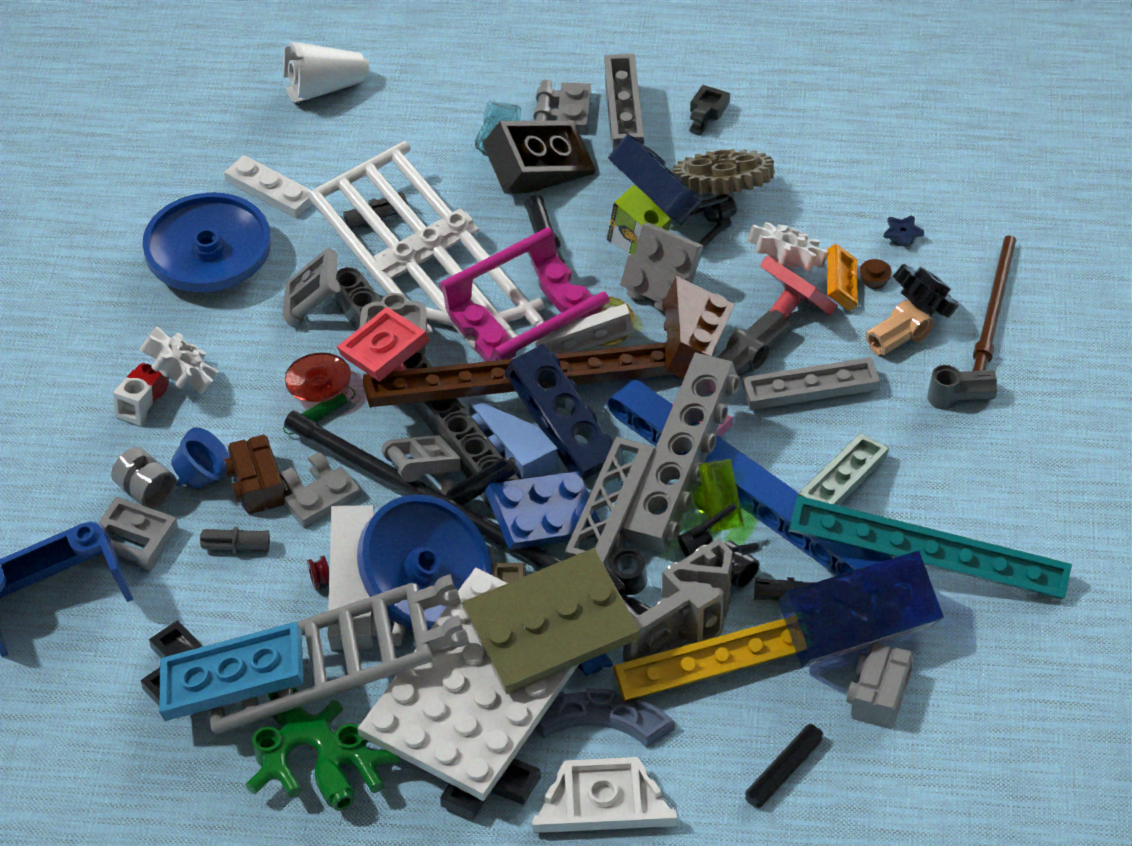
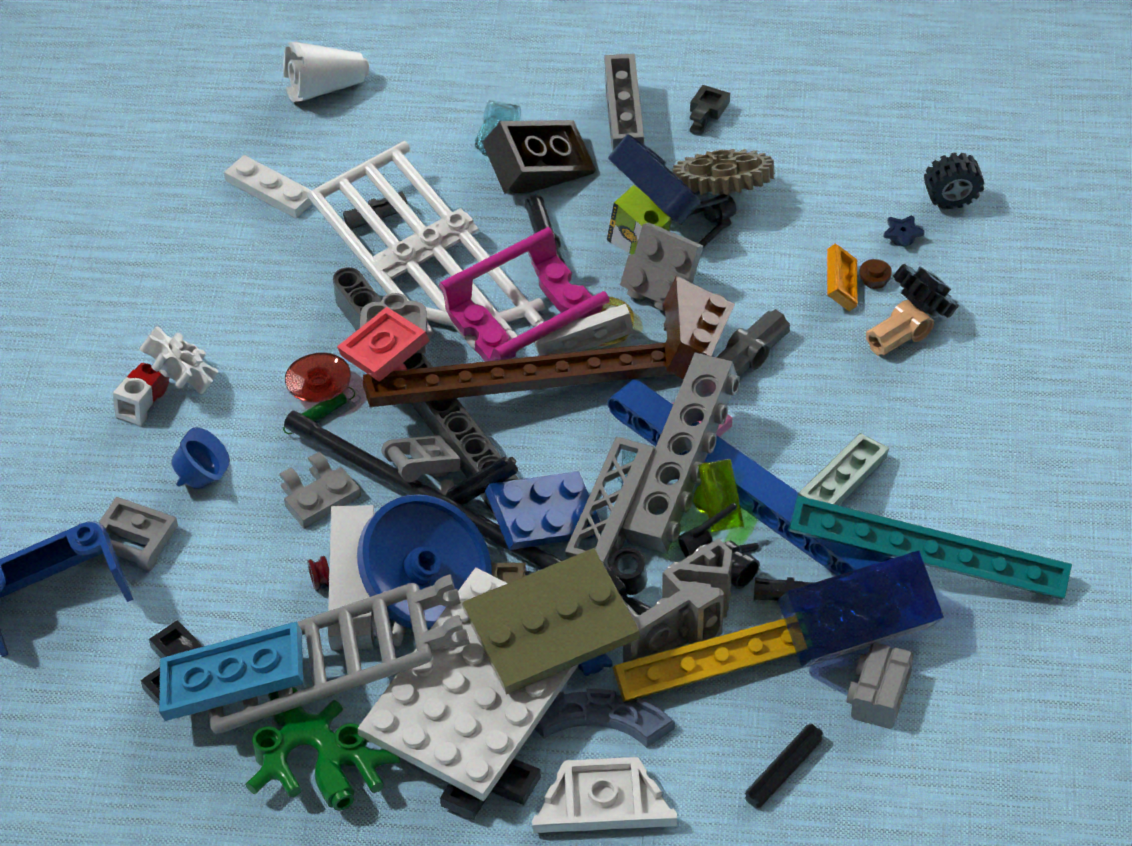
light grey wheel [111,447,176,509] -> none
blue dish [143,192,271,292] -> none
dark grey axle [200,527,270,554] -> none
reddish brown brick [224,434,285,514] -> none
light grey plate [283,247,340,327] -> none
light blue slope [469,399,558,479] -> none
dark blue brick [505,343,613,480] -> none
light grey plate [533,80,592,134] -> none
light grey plate [742,357,880,410] -> none
white gear [747,222,828,271] -> none
coral tile [760,255,838,320] -> none
dark grey piece [927,365,997,409] -> none
reddish brown bar [972,235,1016,371] -> none
none -> black wheel [924,153,985,210]

